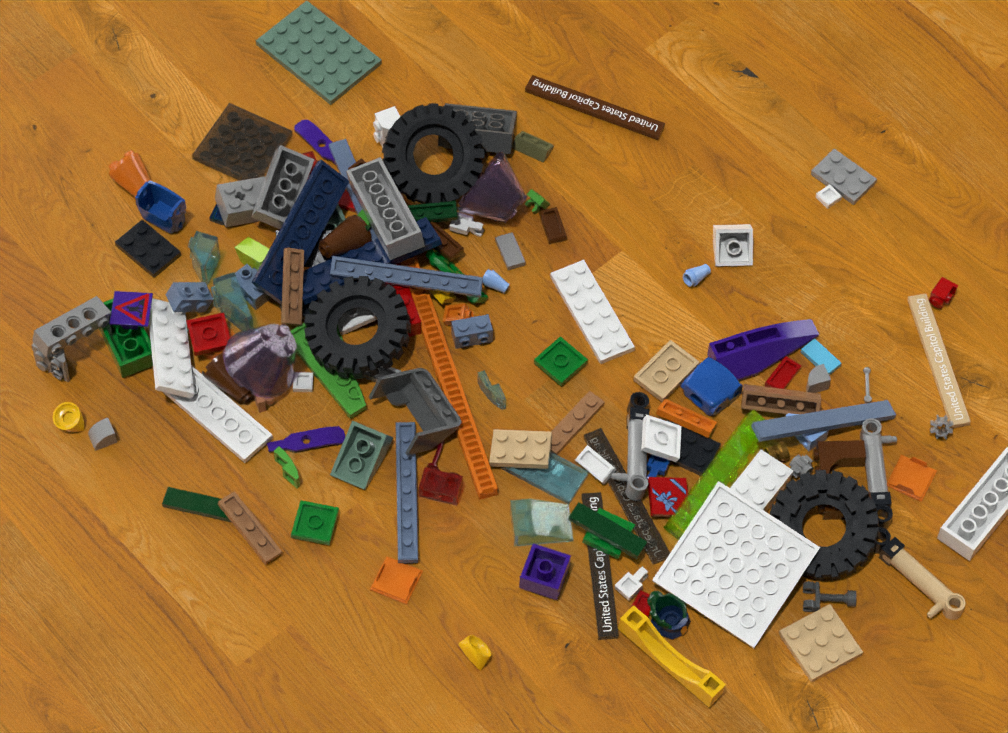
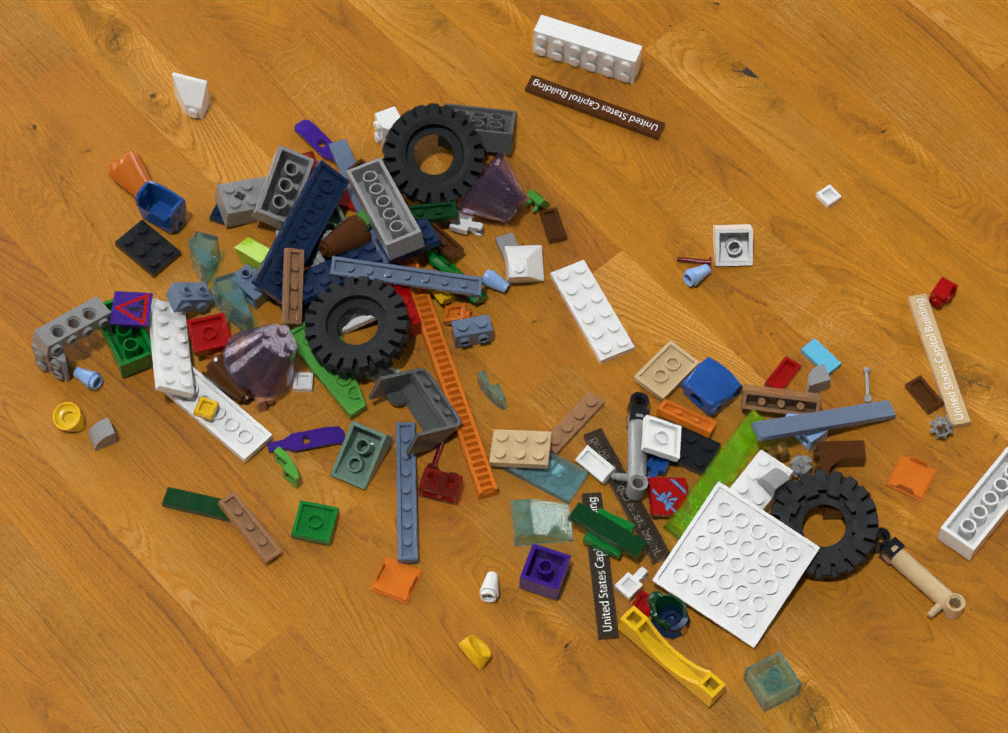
clear smoke plate [192,103,293,181] -> none
sand green plate [256,1,382,105] -> none
olive slope [512,131,554,162] -> none
green plate [534,336,588,386] -> none
dark purple wedge [707,319,819,381] -> none
tan plate [778,604,863,683] -> none
dark grey bar [803,581,856,612] -> none
light grey plate [811,149,877,205] -> none
light grey piece [860,418,897,529] -> none
none -> light blue cone [73,367,103,390]
none -> white slope [172,72,210,119]
none -> yellow tile [193,396,219,421]
none -> white cone [479,572,499,603]
none -> white slope [504,245,544,283]
none -> white brick [533,15,642,84]
none -> dark red pin [677,257,712,268]
none -> clear light blue brick [743,651,802,712]
none -> light grey brick [757,468,790,498]
none -> reddish brown tile [905,375,944,415]

